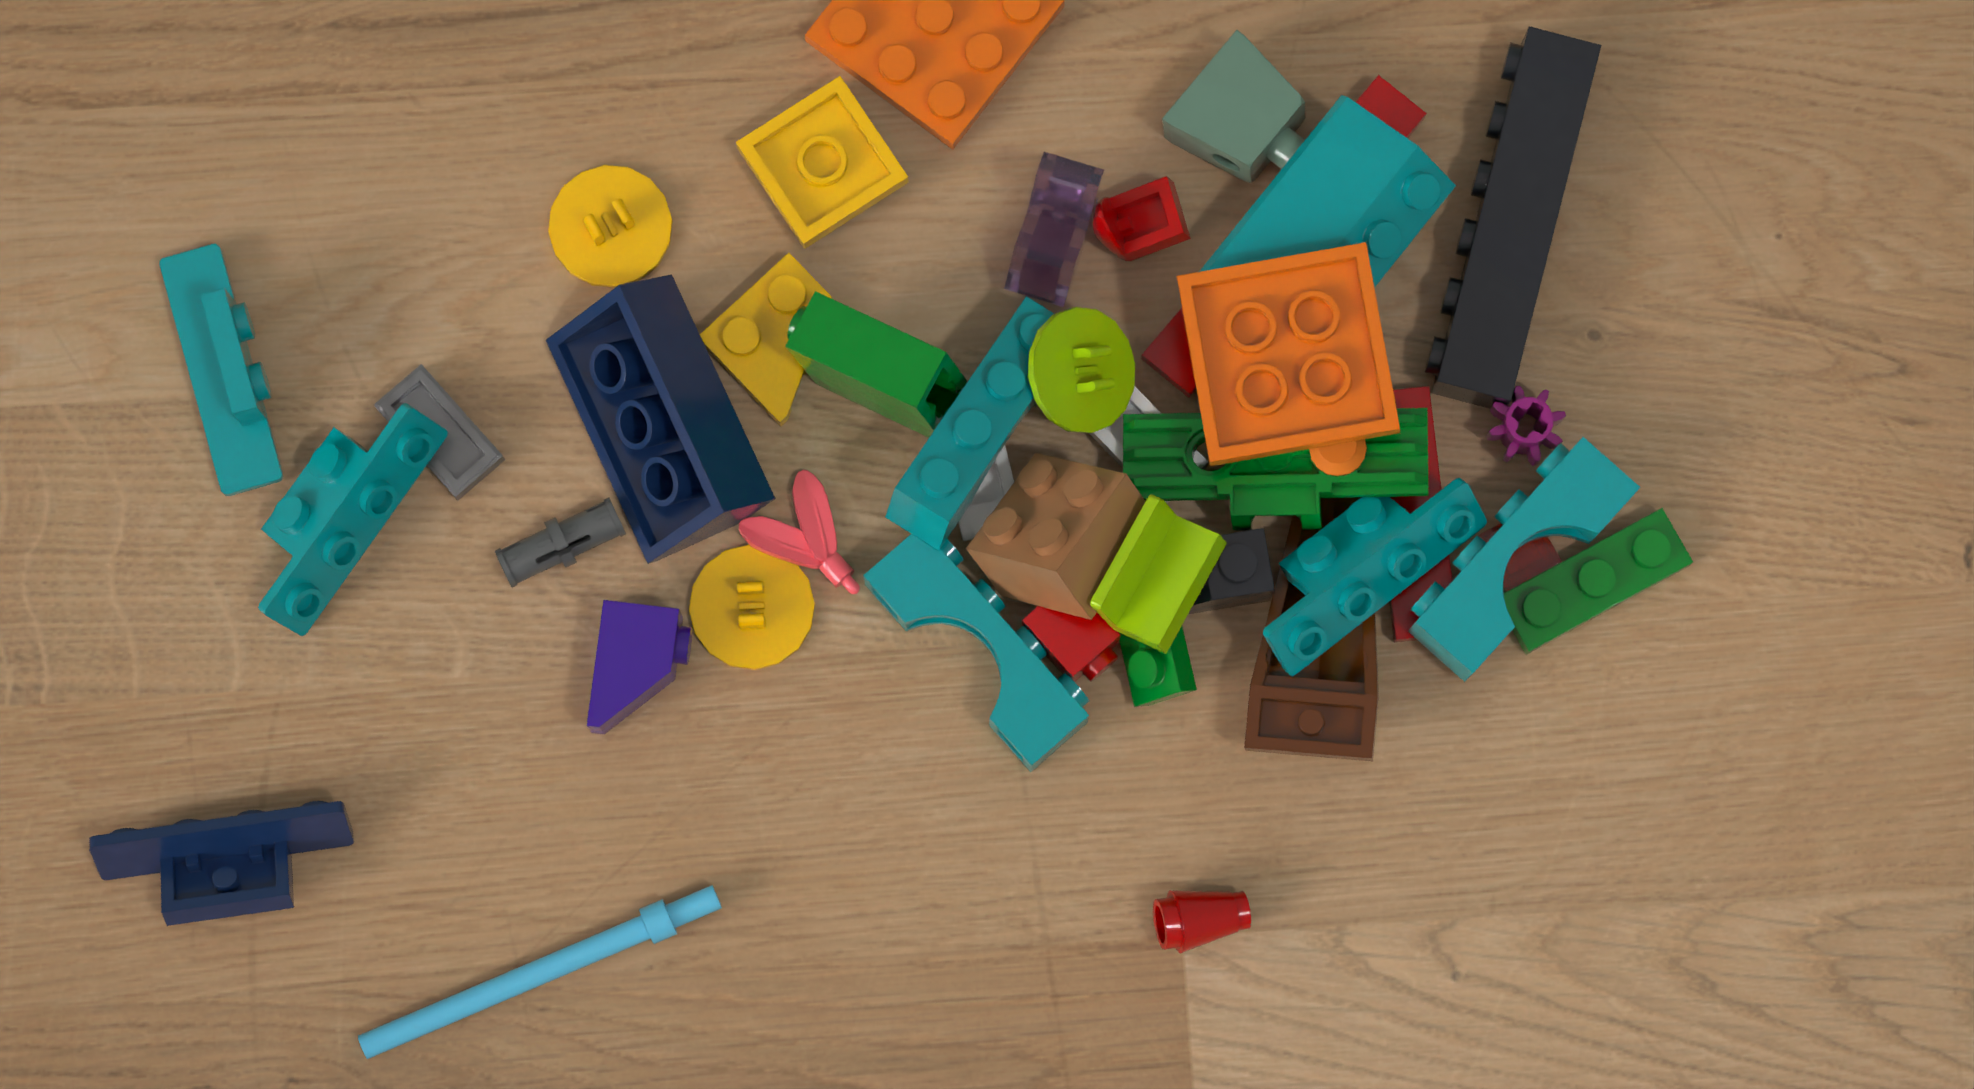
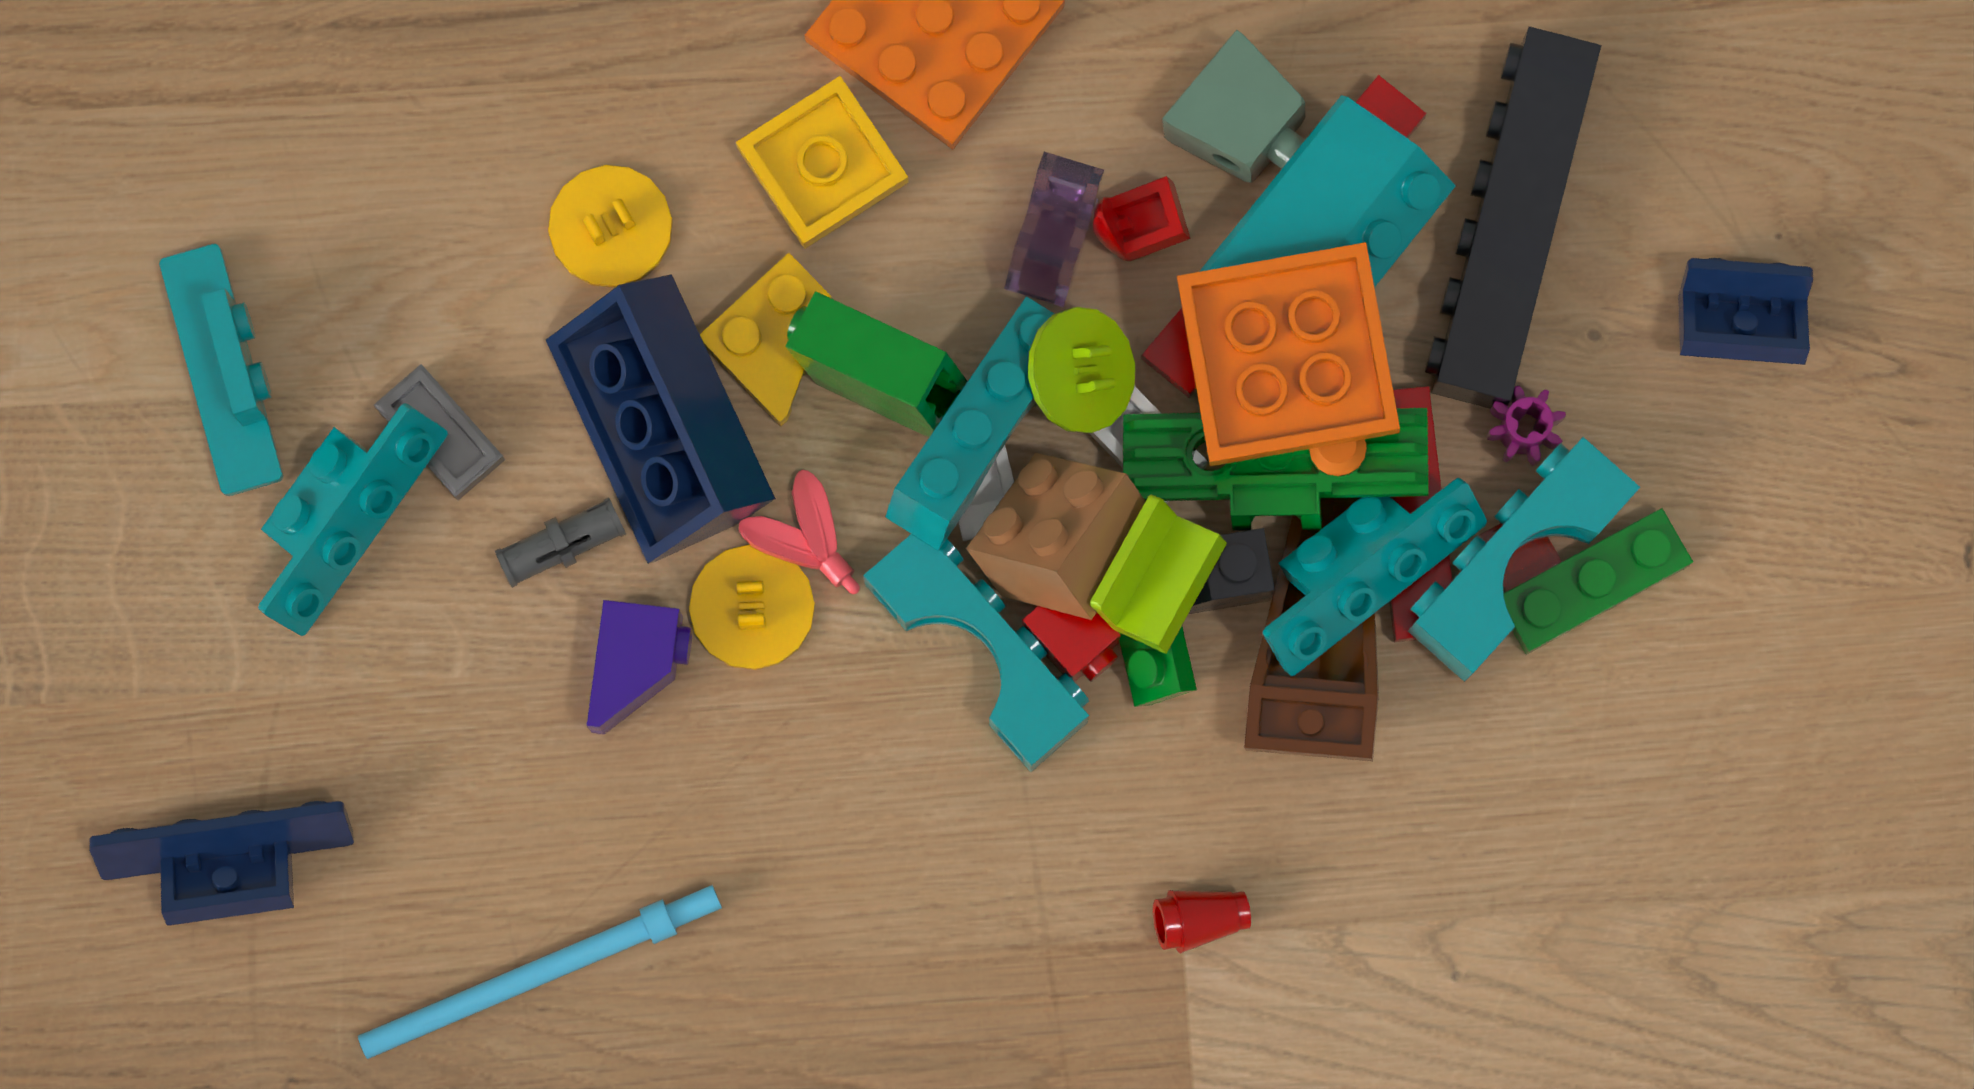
none -> dark blue bracket [1678,258,1813,365]

